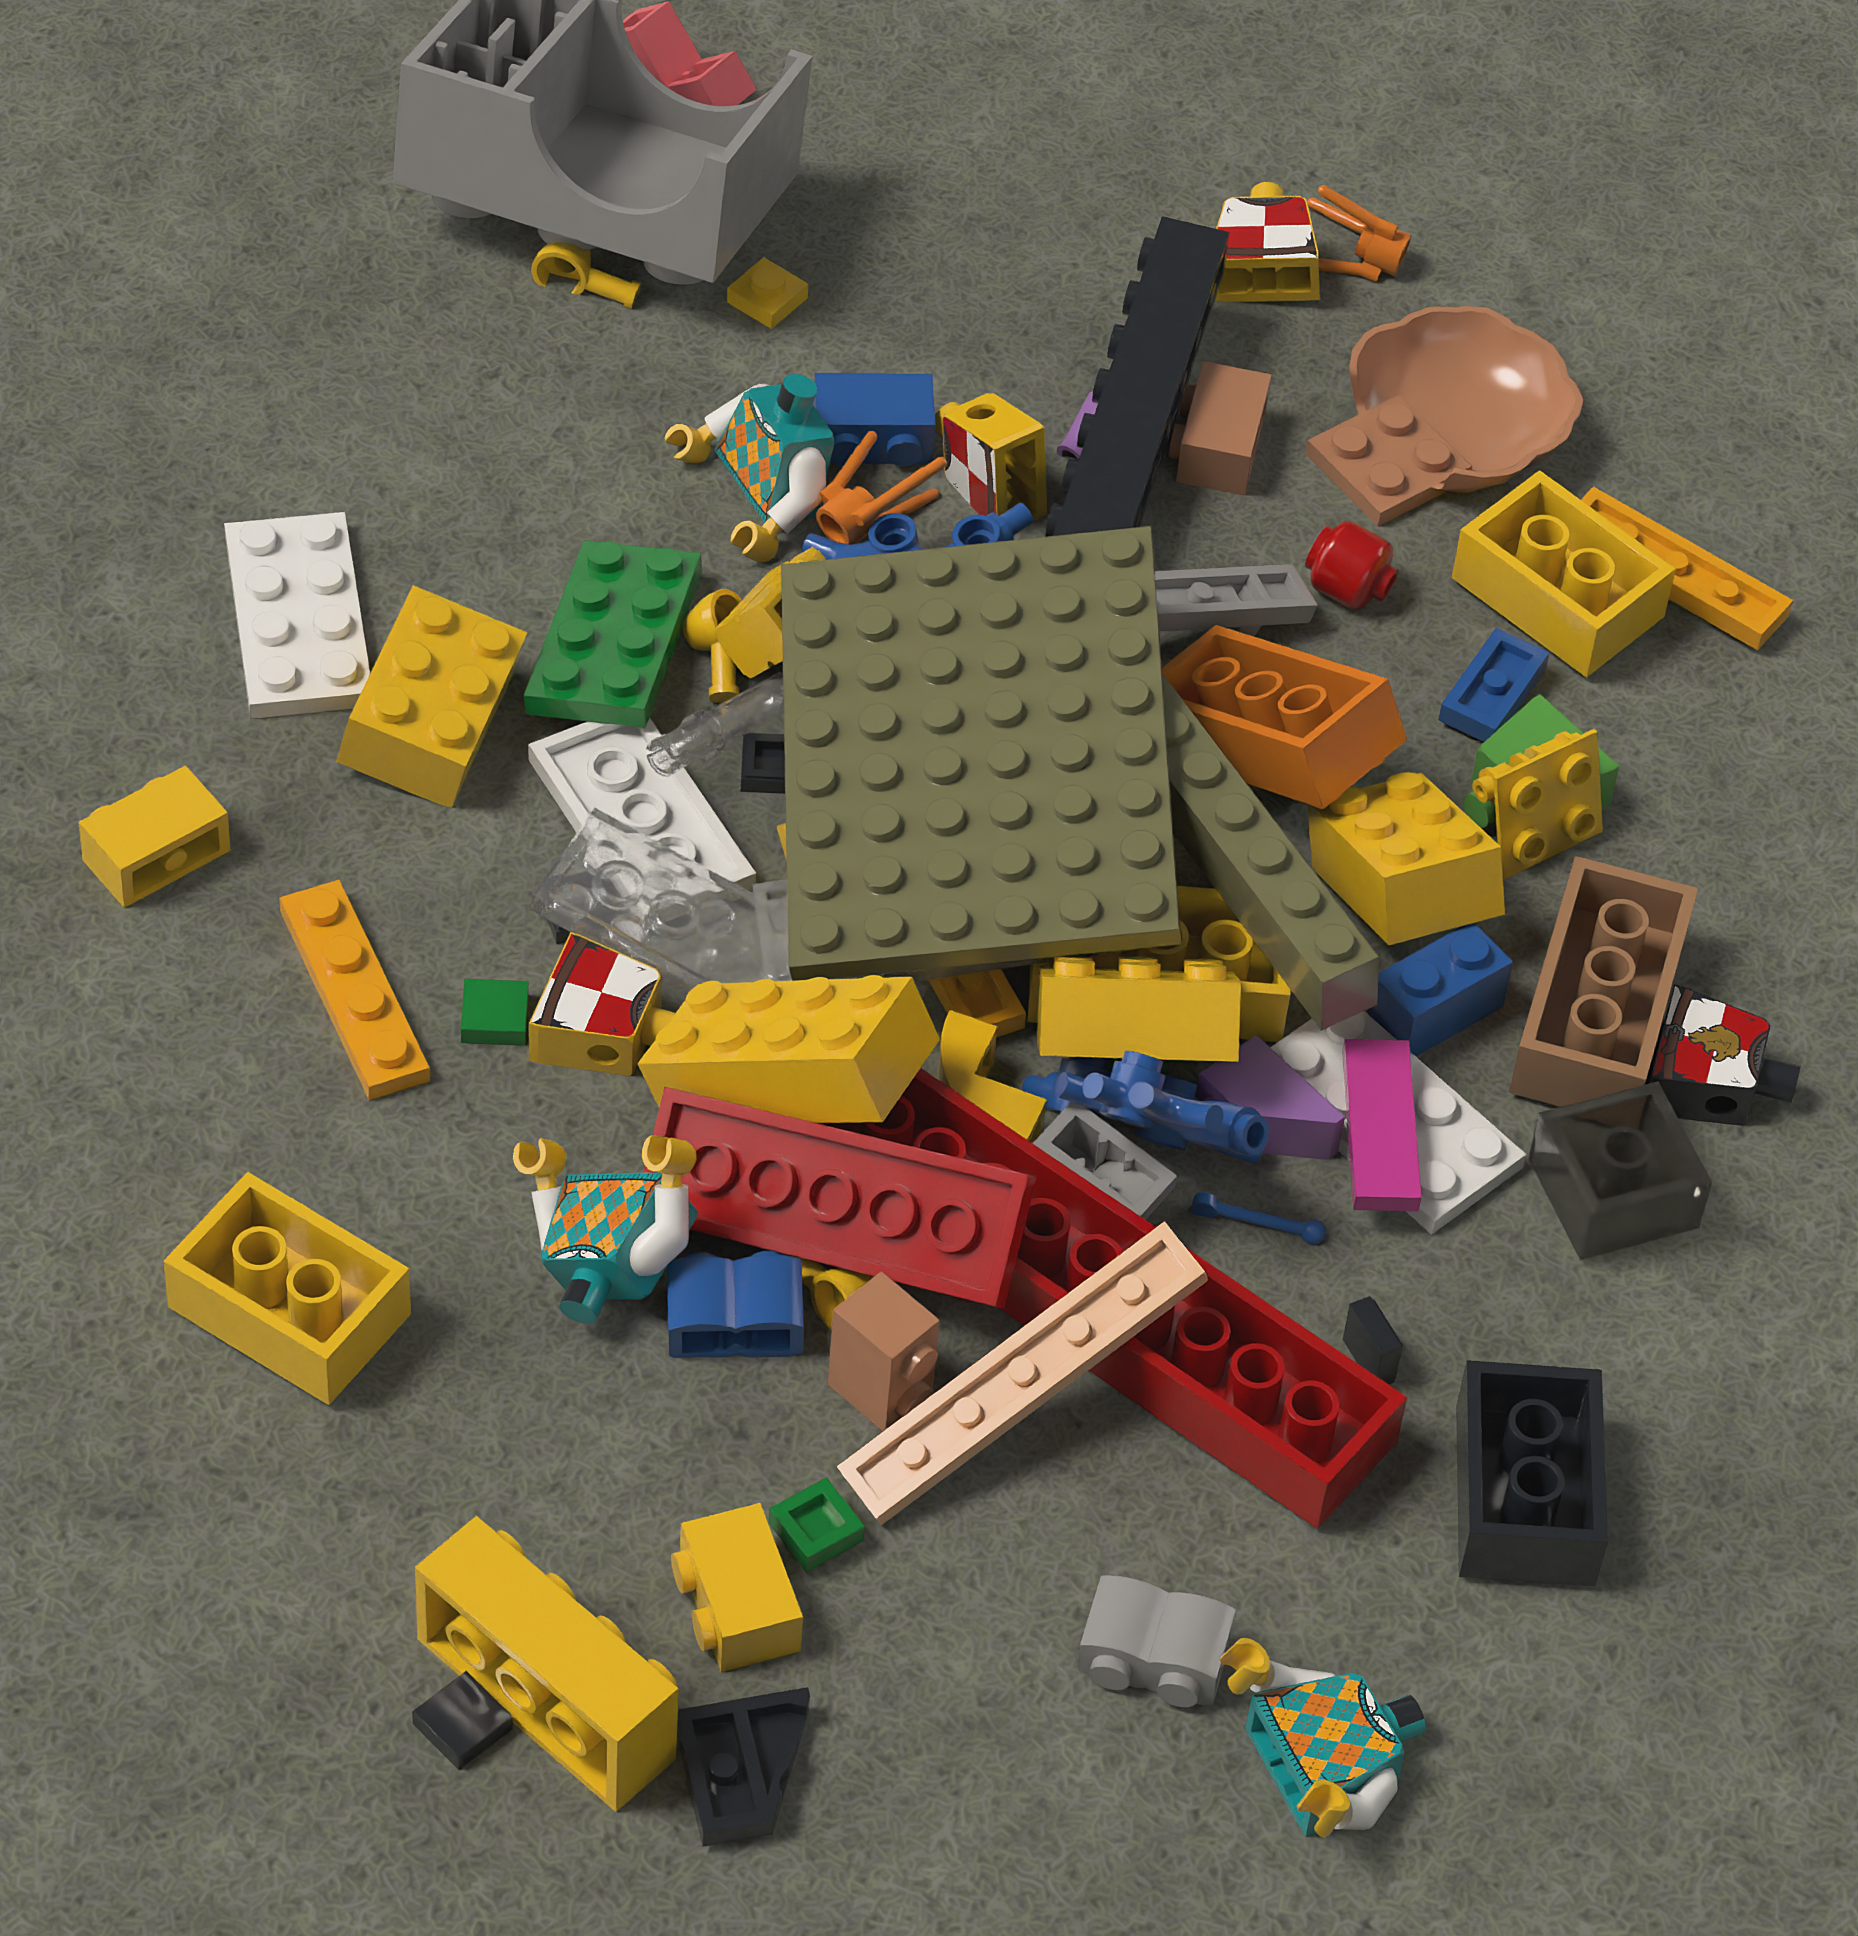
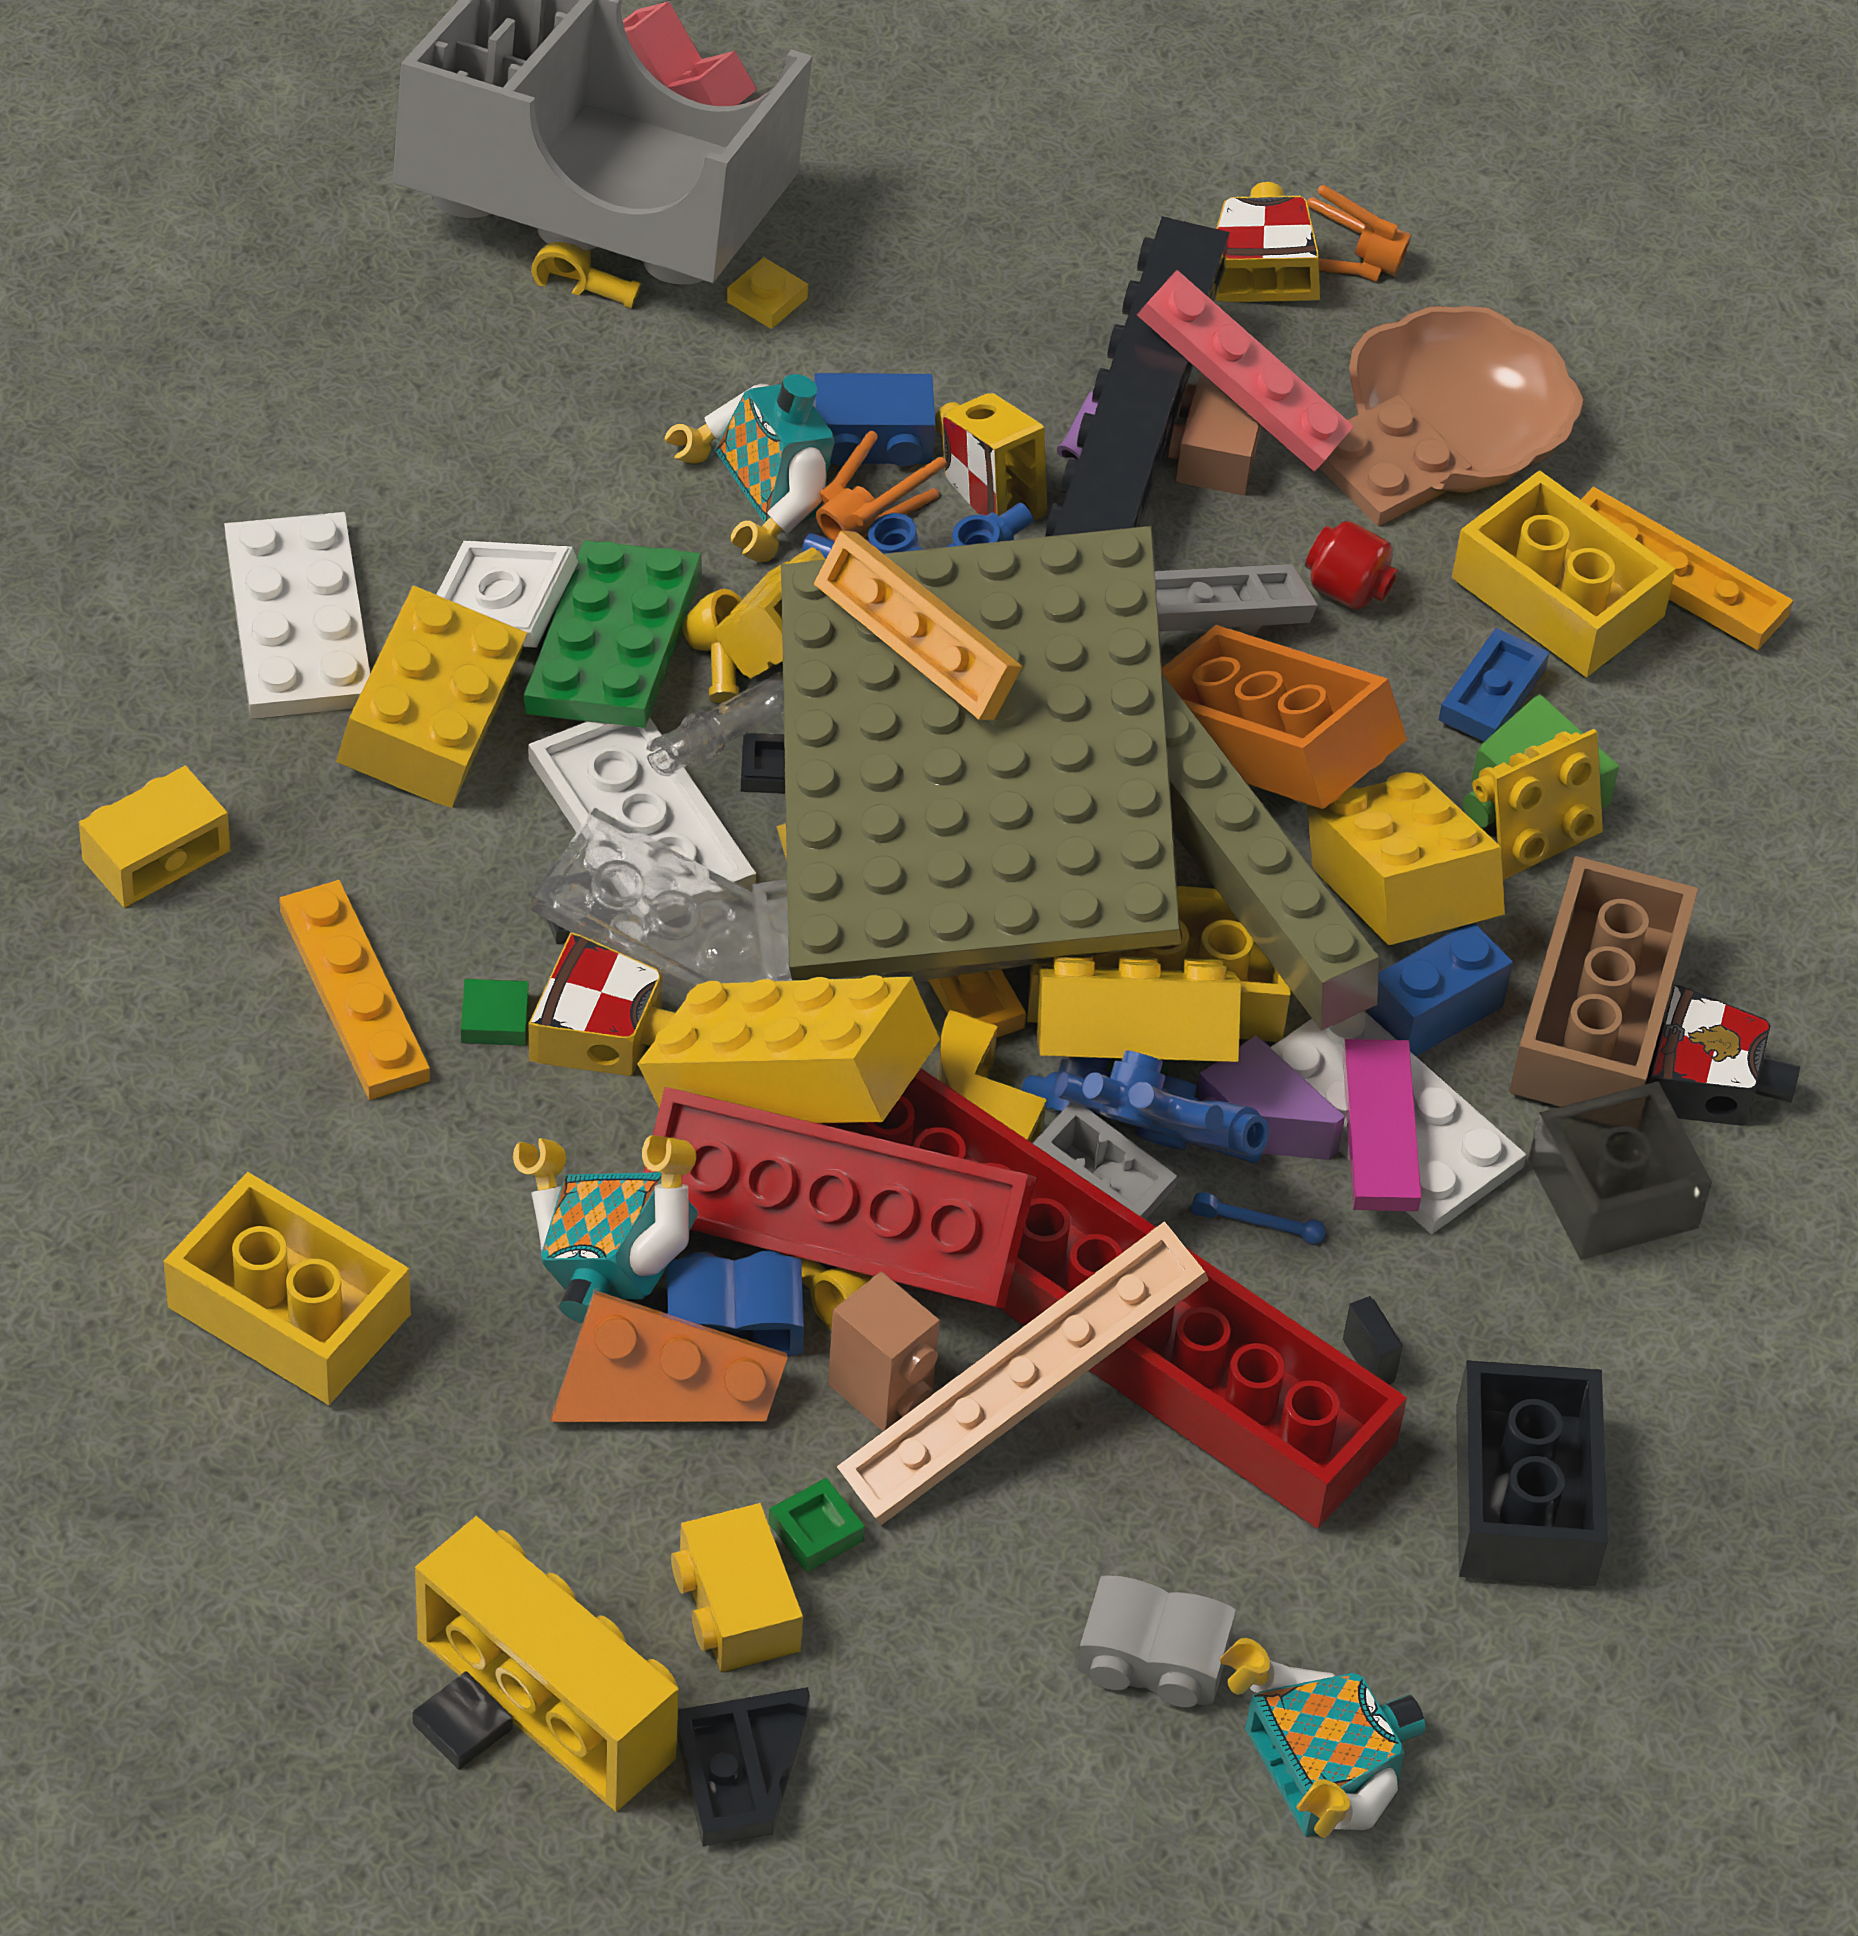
none -> white plate [436,541,578,647]
none -> orange wing [551,1290,788,1422]
none -> light orange plate [814,531,1023,720]
none -> coral plate [1137,270,1354,472]

